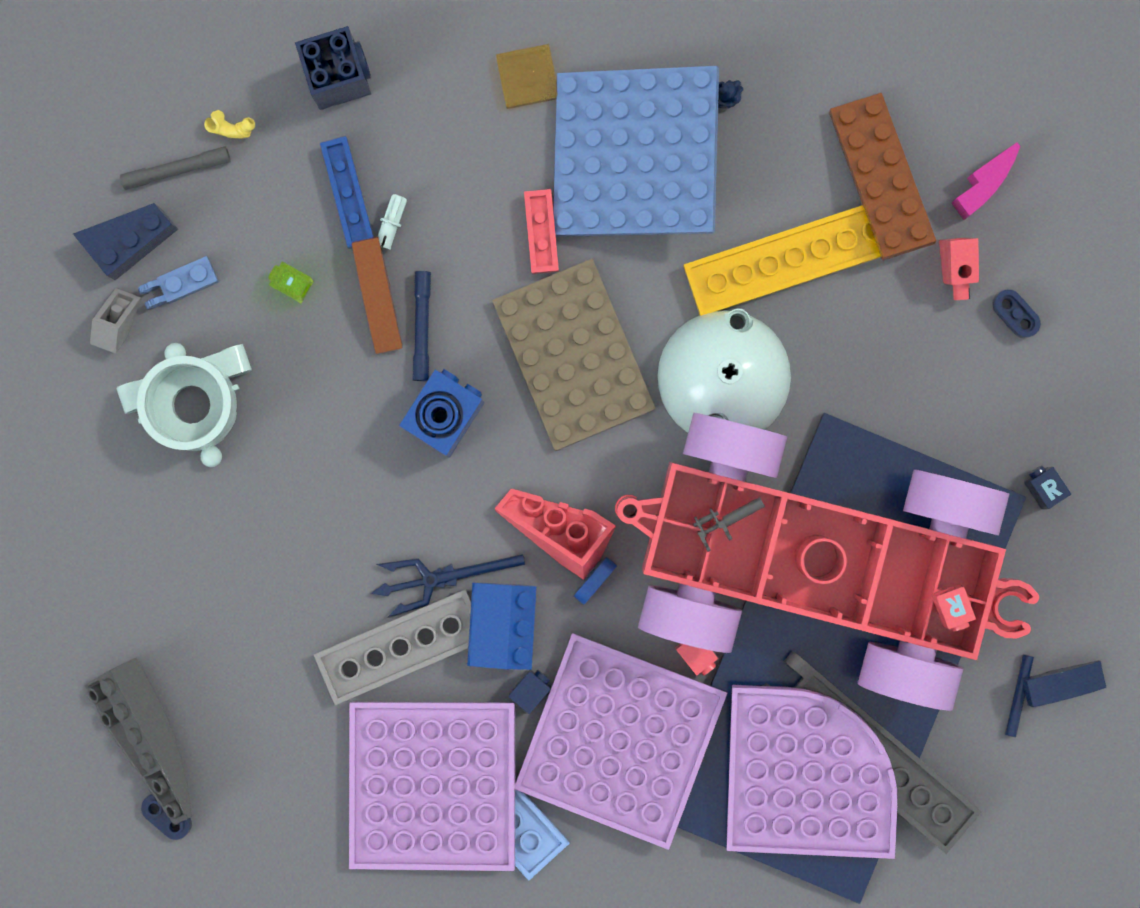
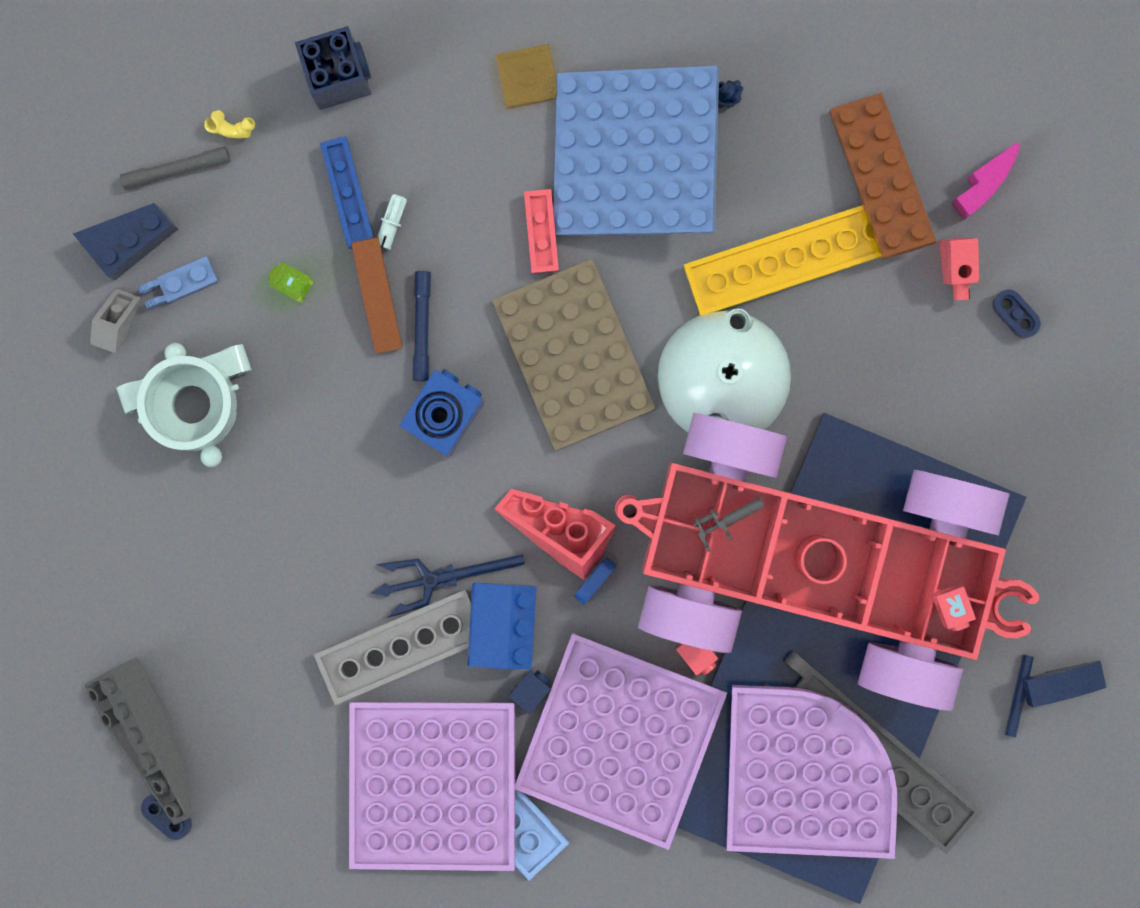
dark blue brick [1024,465,1072,509] -> none

